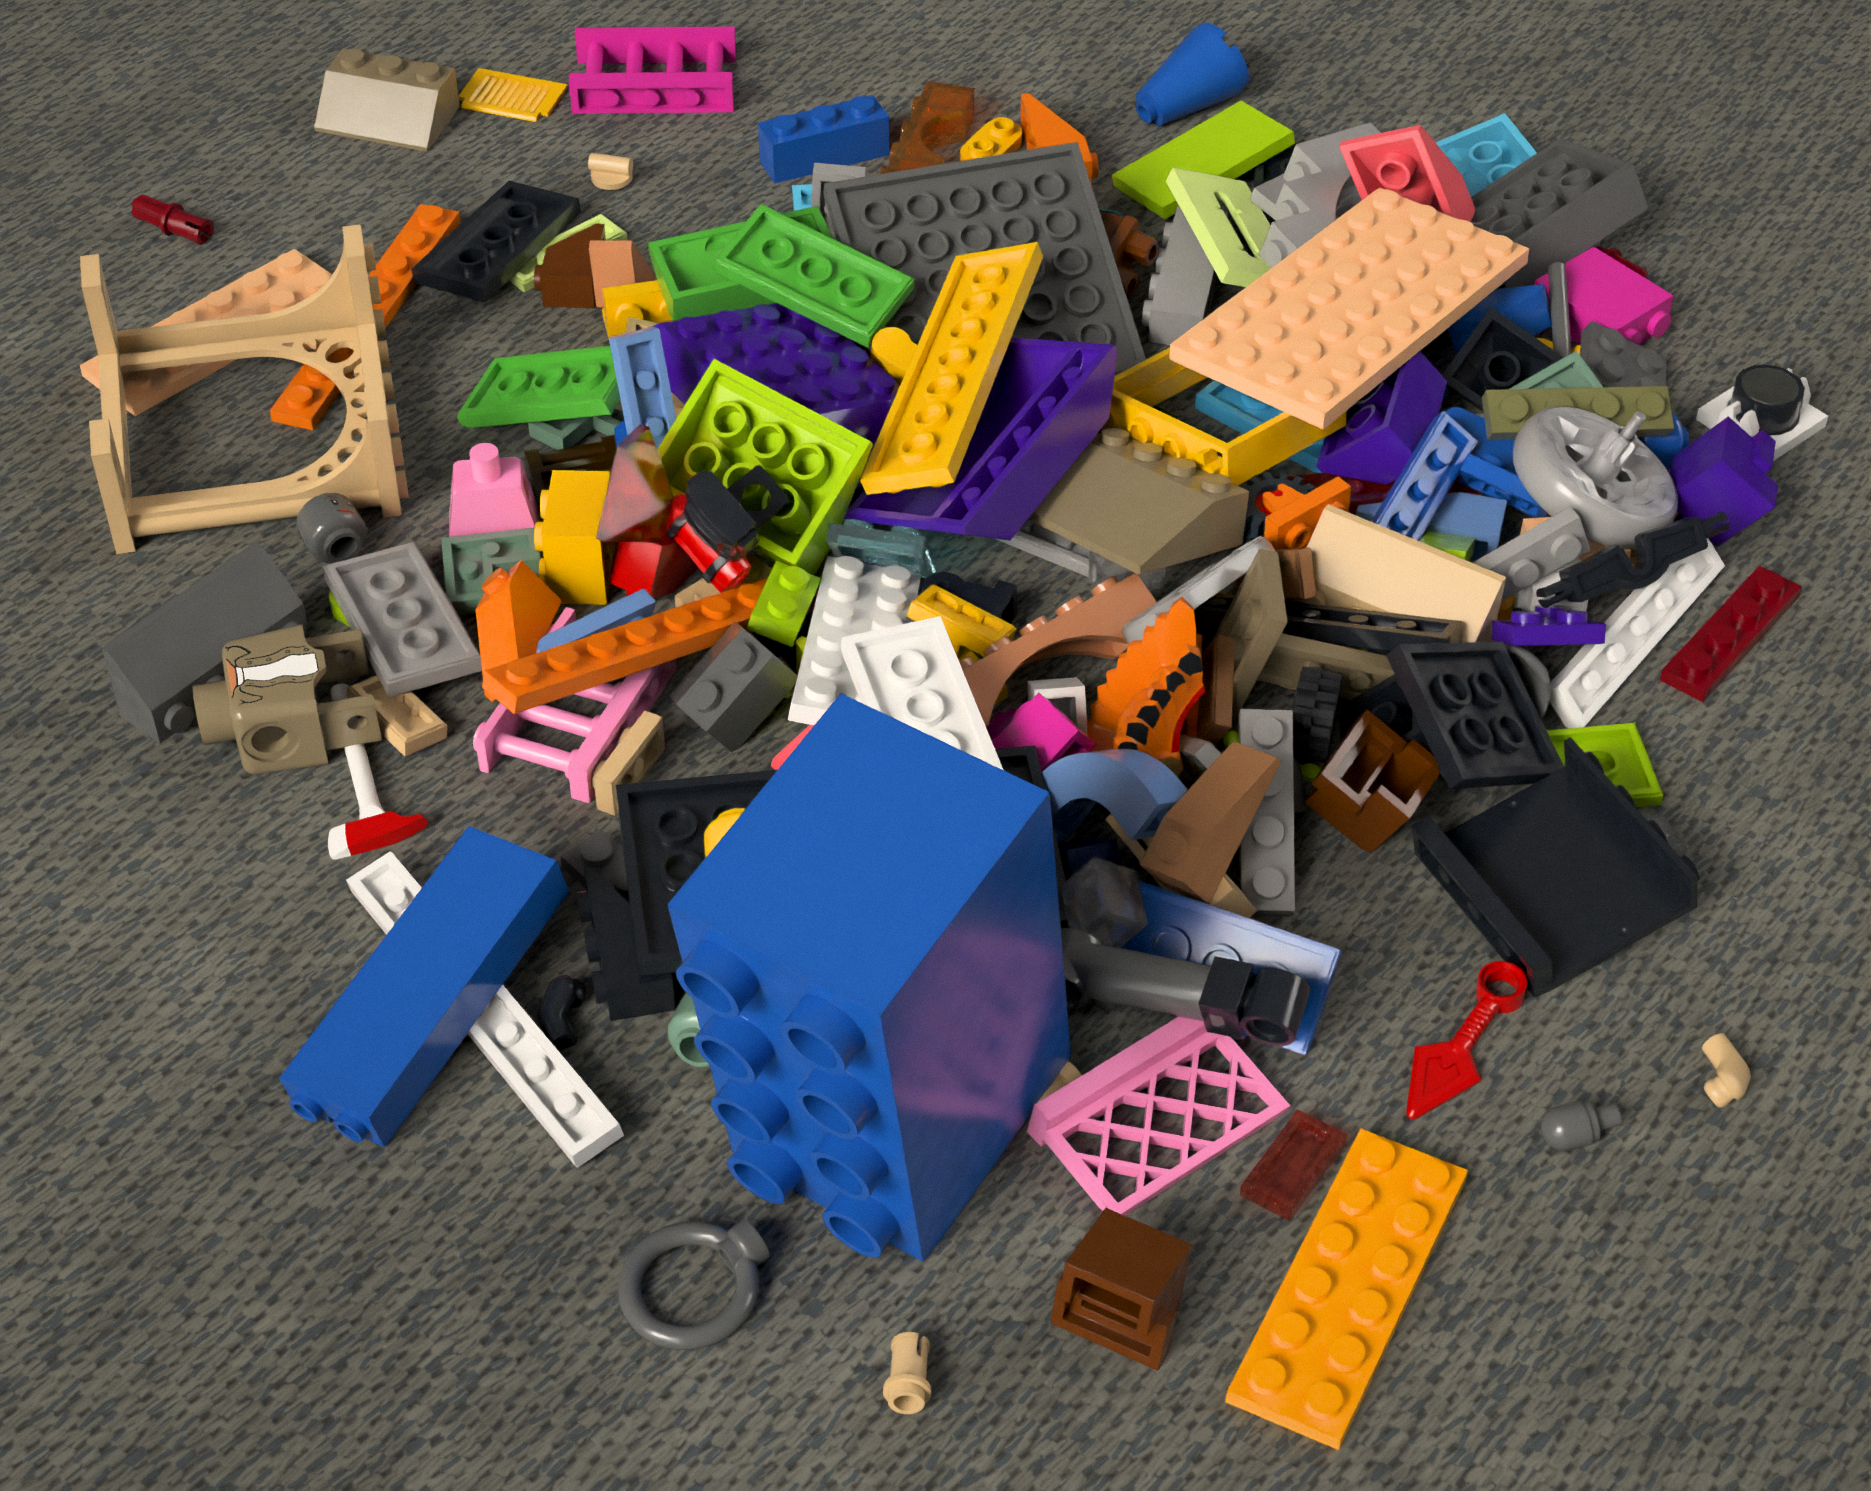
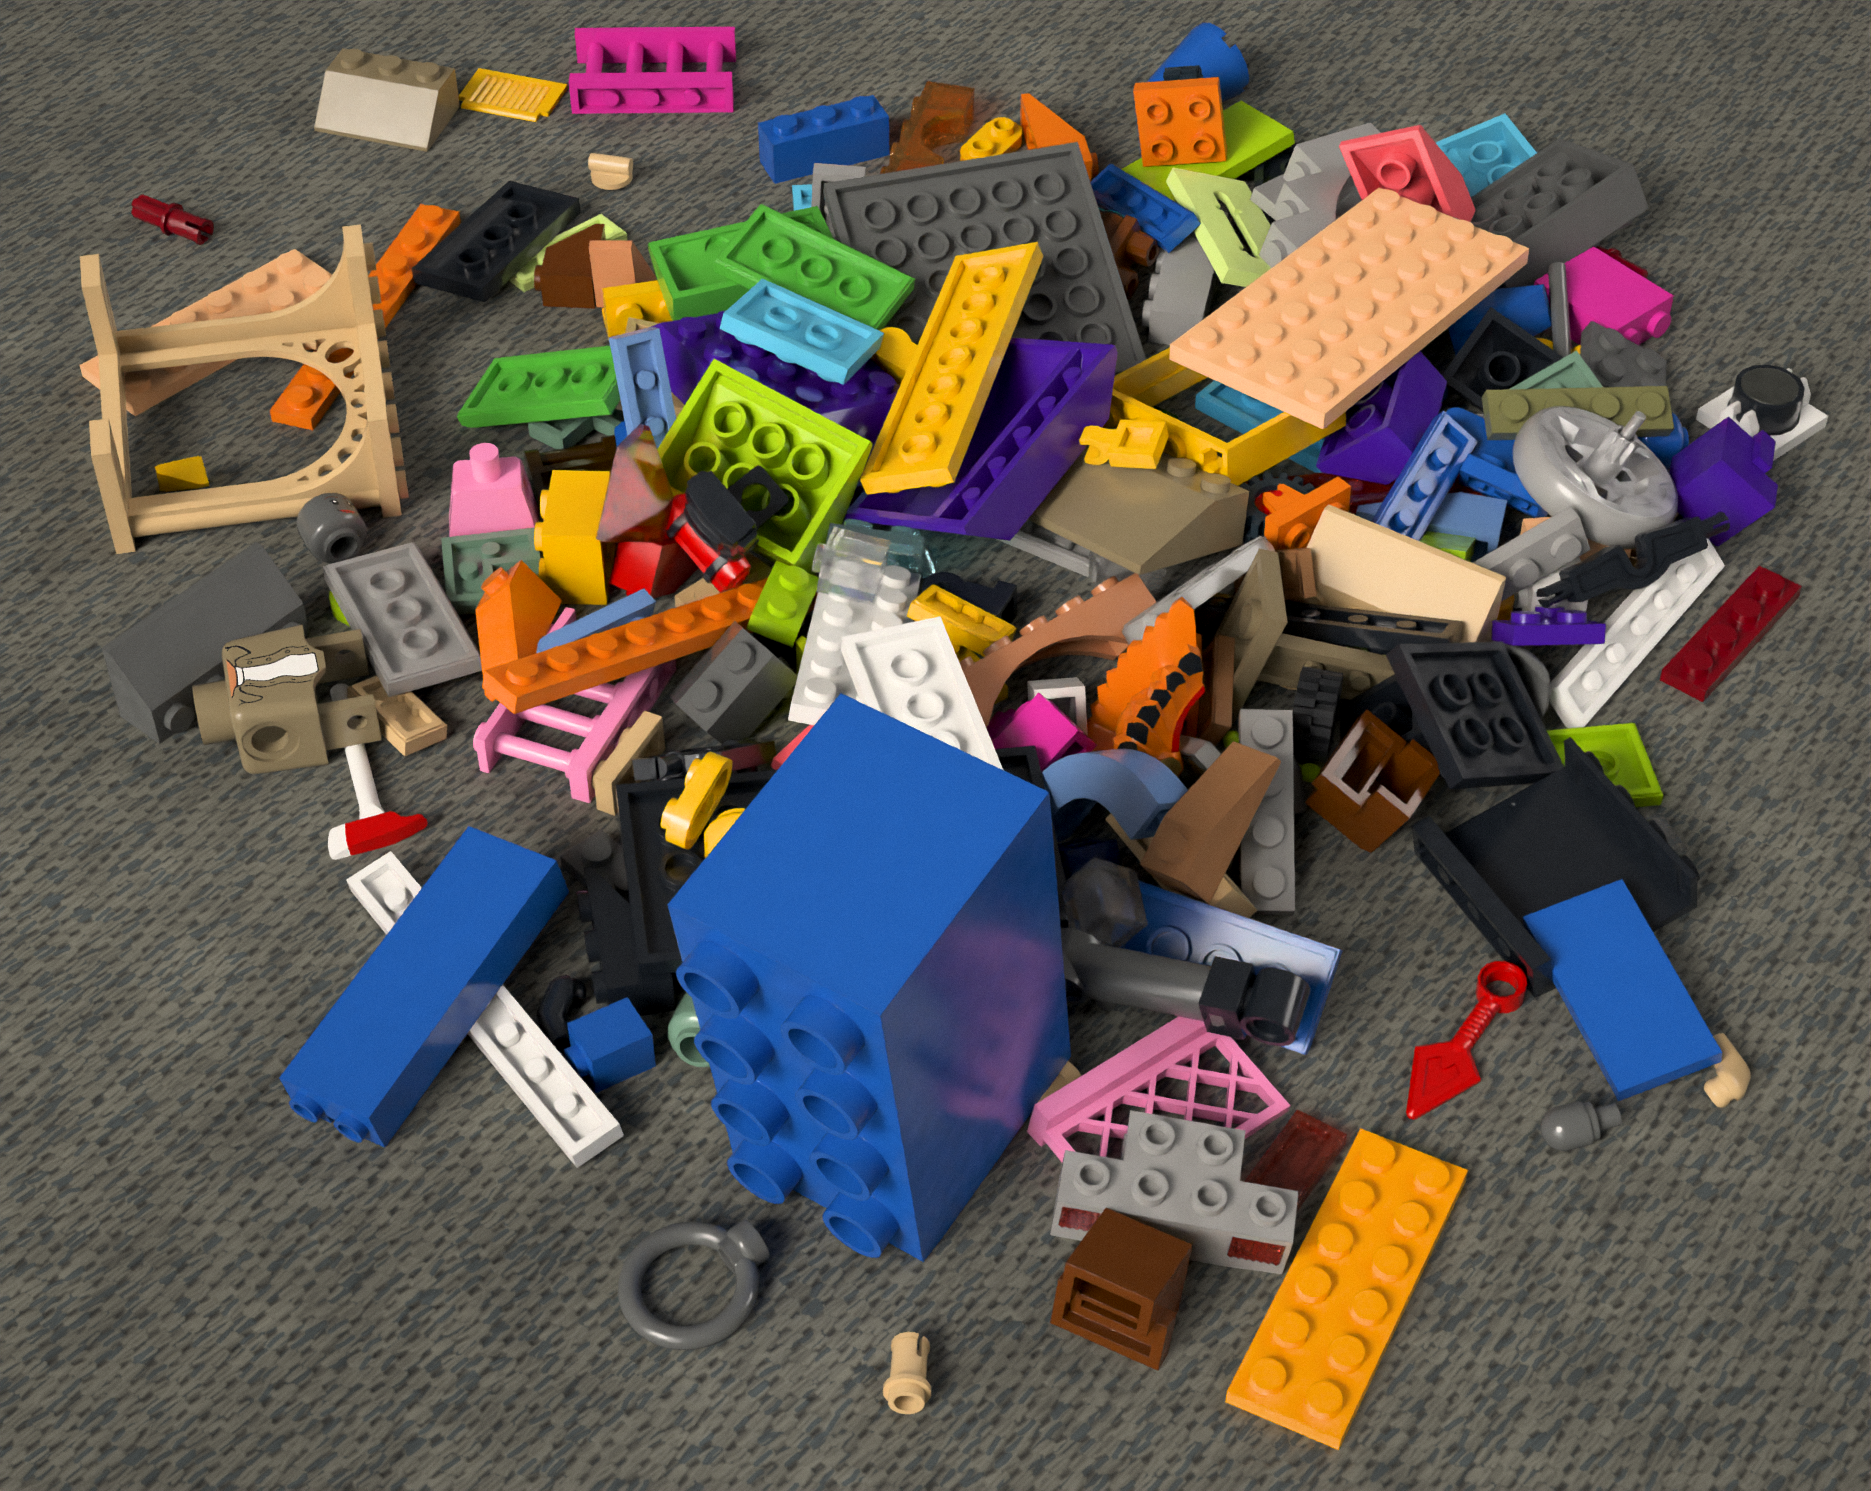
none -> yellow slope [155,456,209,492]
none -> blue brick [564,997,656,1093]
none -> black plate [632,738,776,781]
none -> yellow plate [660,751,733,850]
none -> medium azure plate [720,278,884,385]
none -> clear brick [812,527,891,606]
none -> light grey piece [1050,1110,1298,1274]
none -> yellow plate [1079,420,1169,469]
none -> blue tile [1090,164,1201,253]
none -> orange plate [1133,65,1227,167]
none -> blue tile [1523,879,1722,1102]

